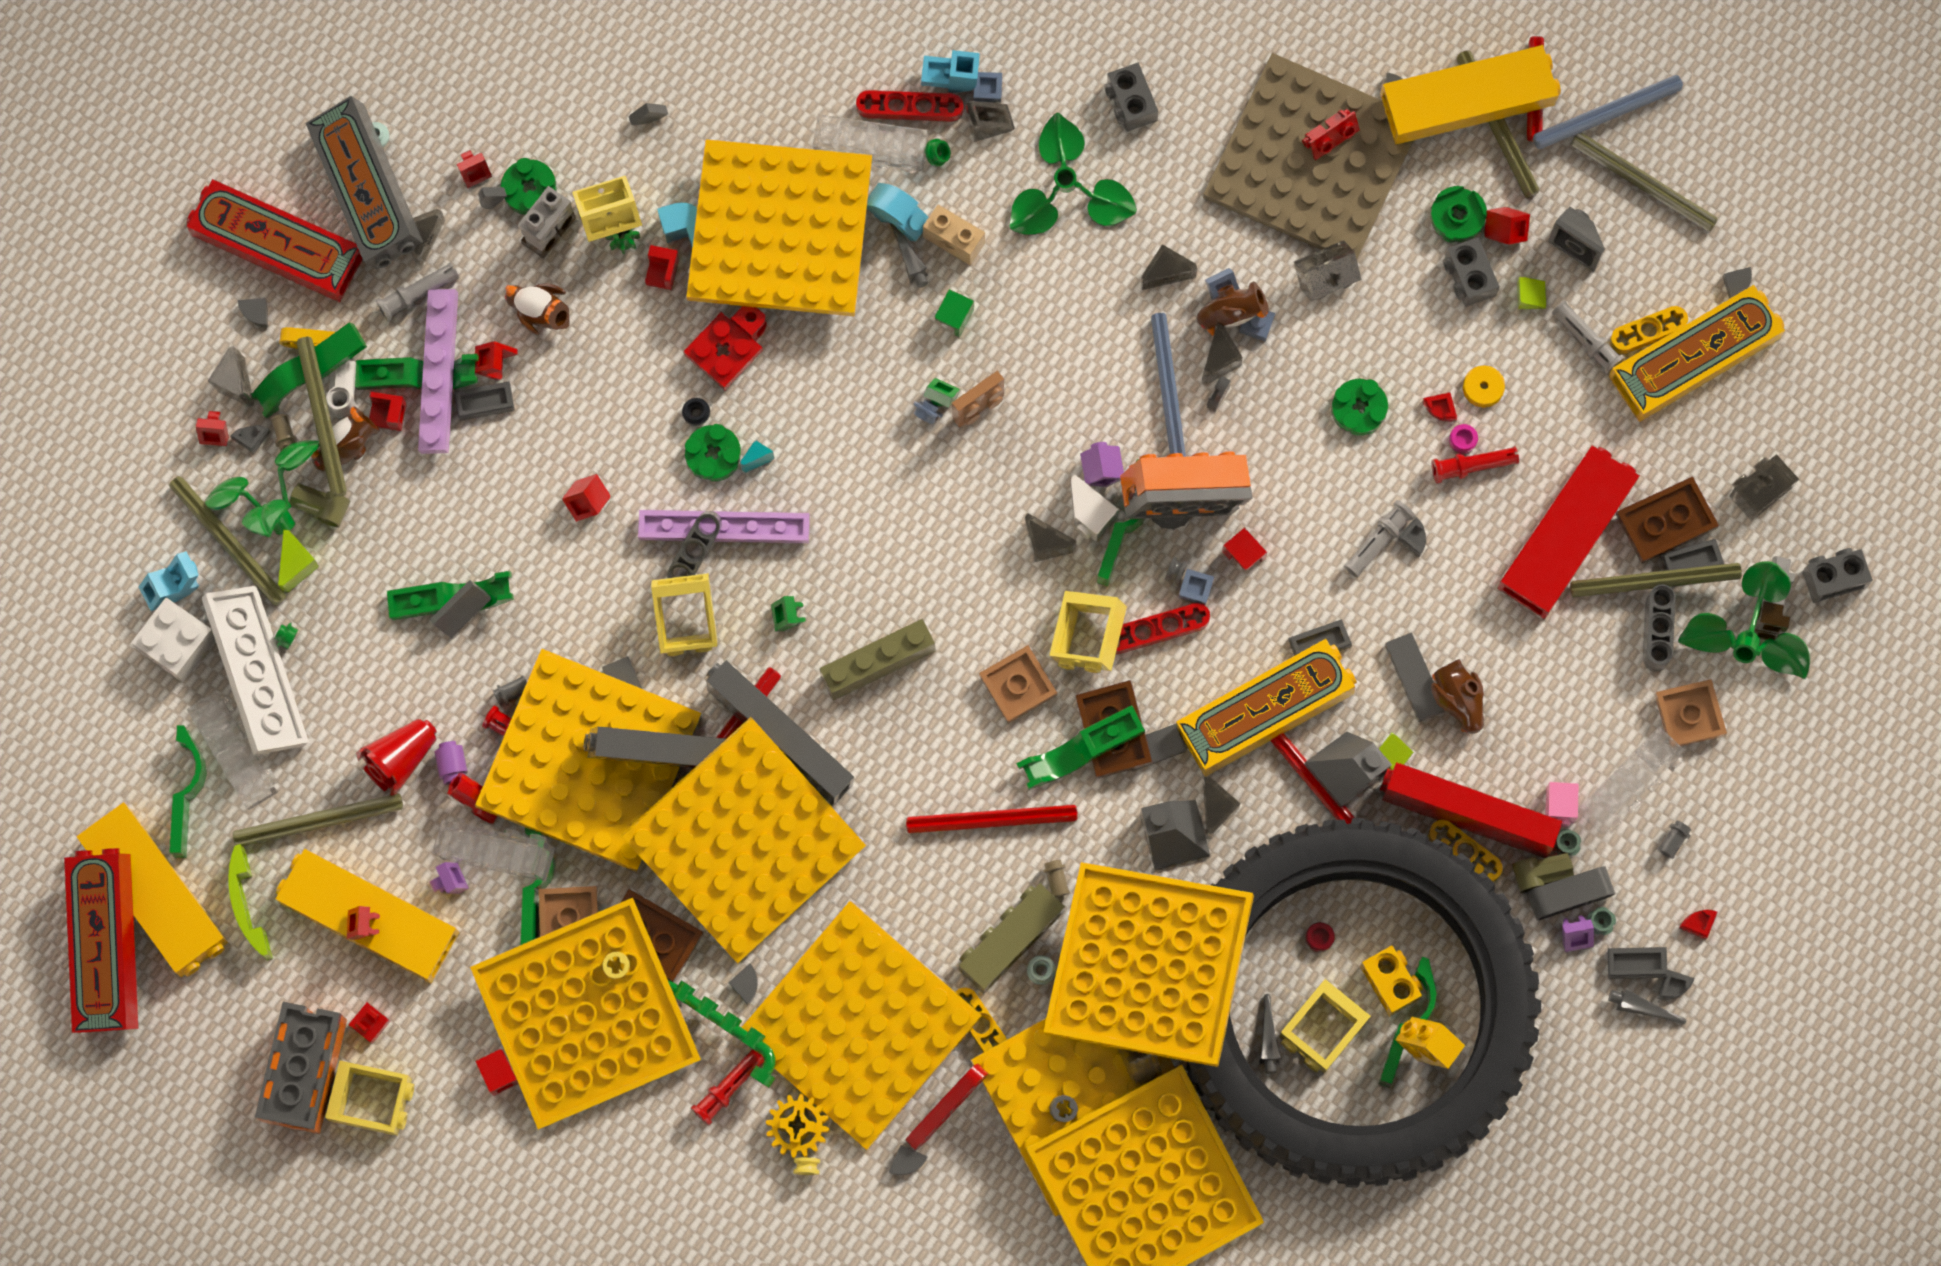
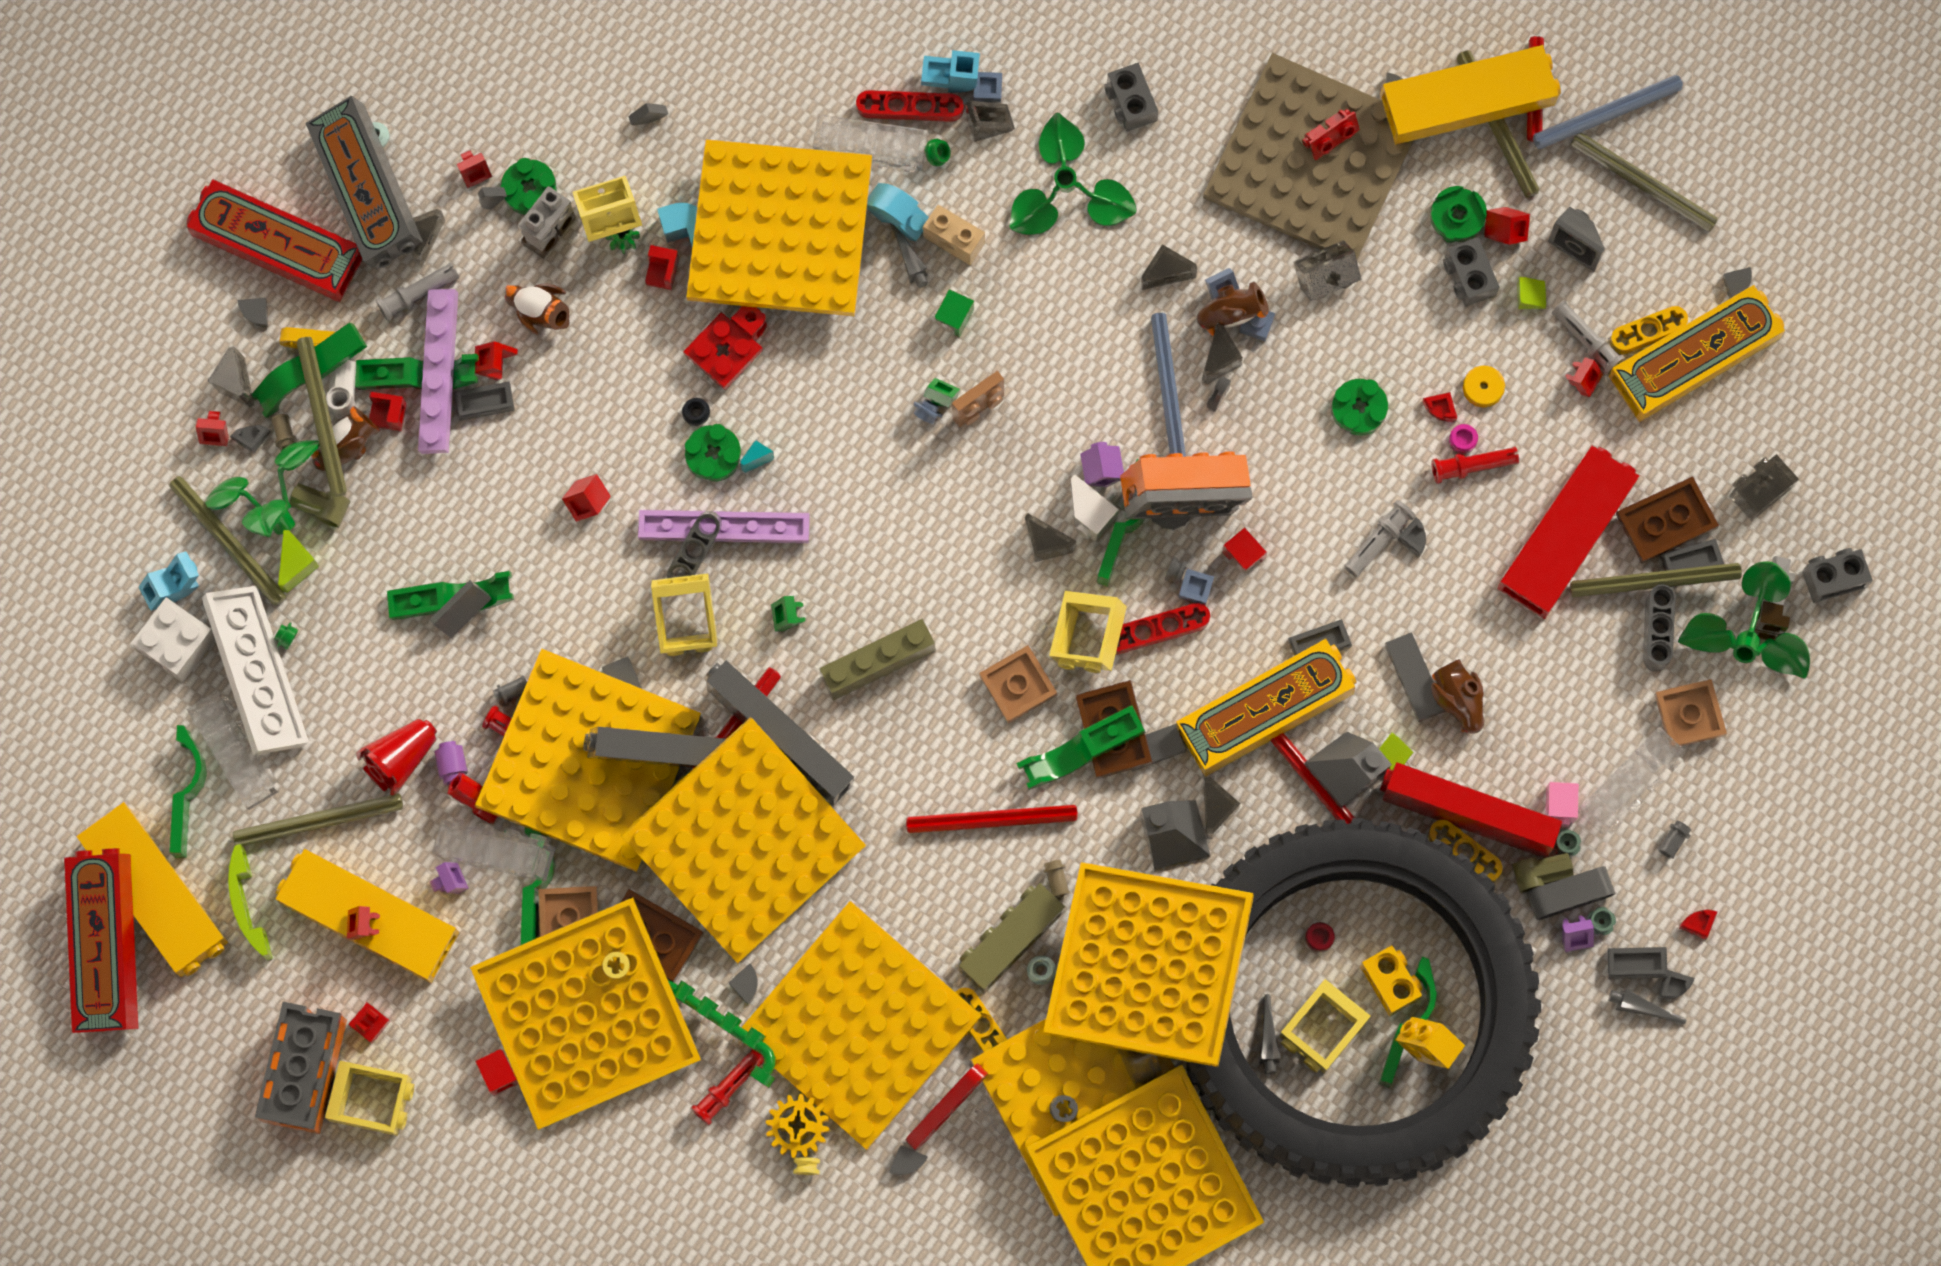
none -> red tile [1565,357,1604,397]

